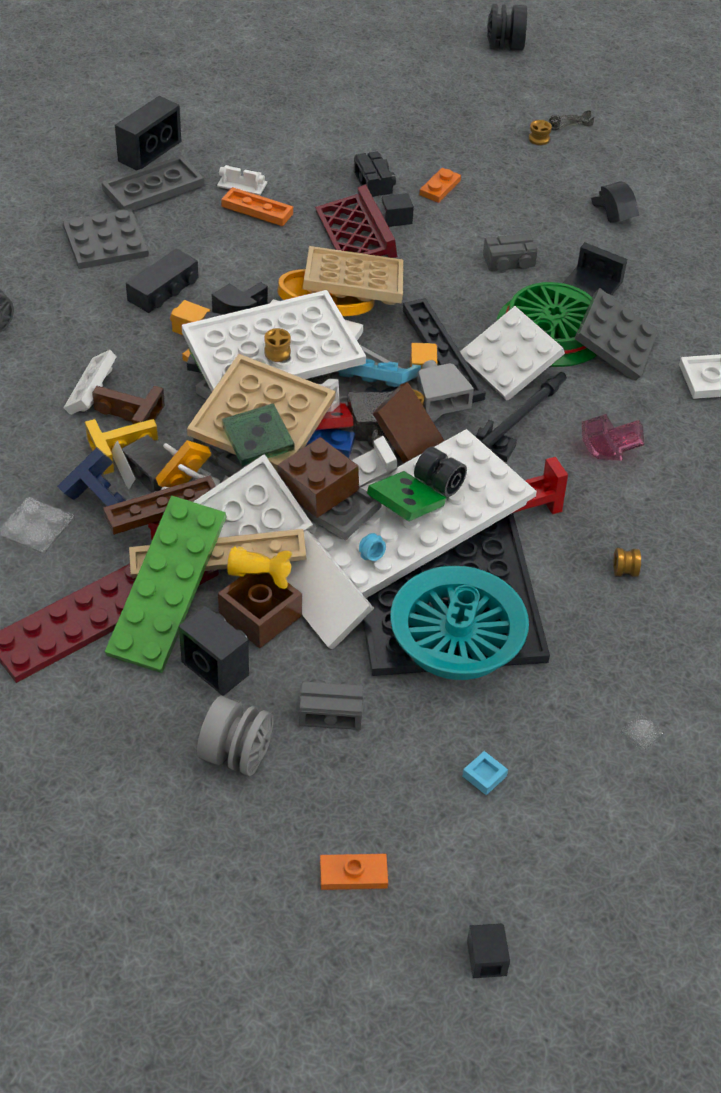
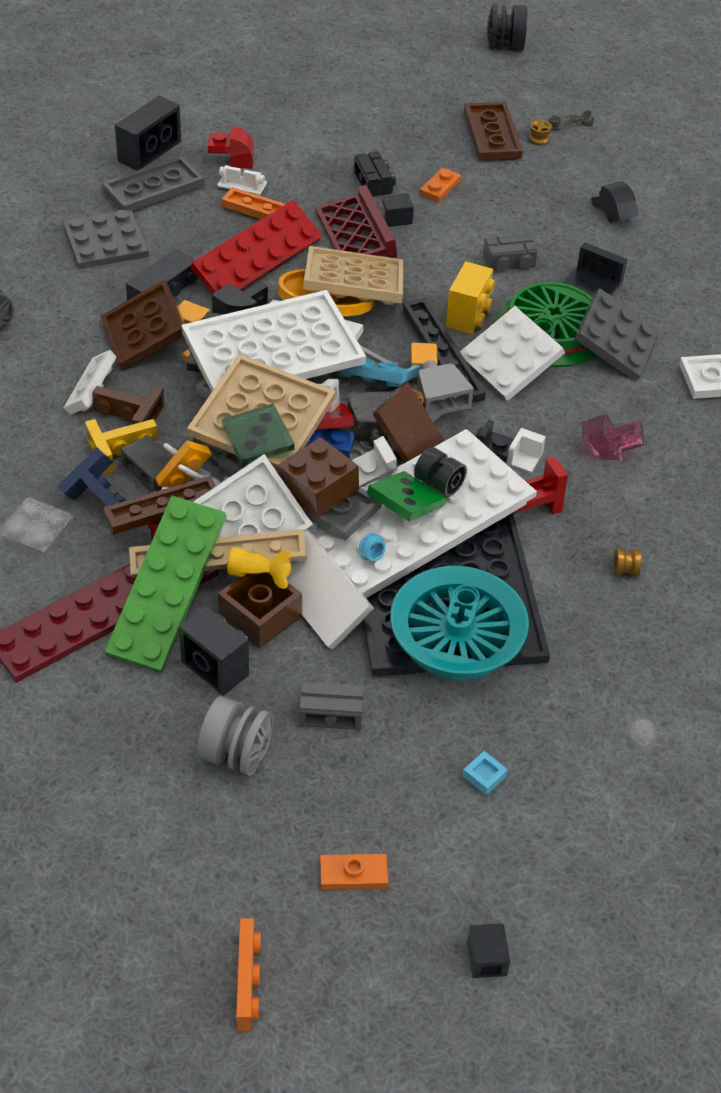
white sticker [111,440,135,489] -> none
pearl gold wheel [264,328,291,362] -> none
black bar [481,372,567,448] -> none
none -> reddish brown plate [101,279,185,370]
none -> red plate [189,199,322,294]
none -> red brick [208,126,254,169]
none -> orange plate [236,918,261,1032]
none -> yellow brick [445,261,495,335]
none -> reddish brown plate [464,102,523,160]
none -> white panel [507,428,546,473]

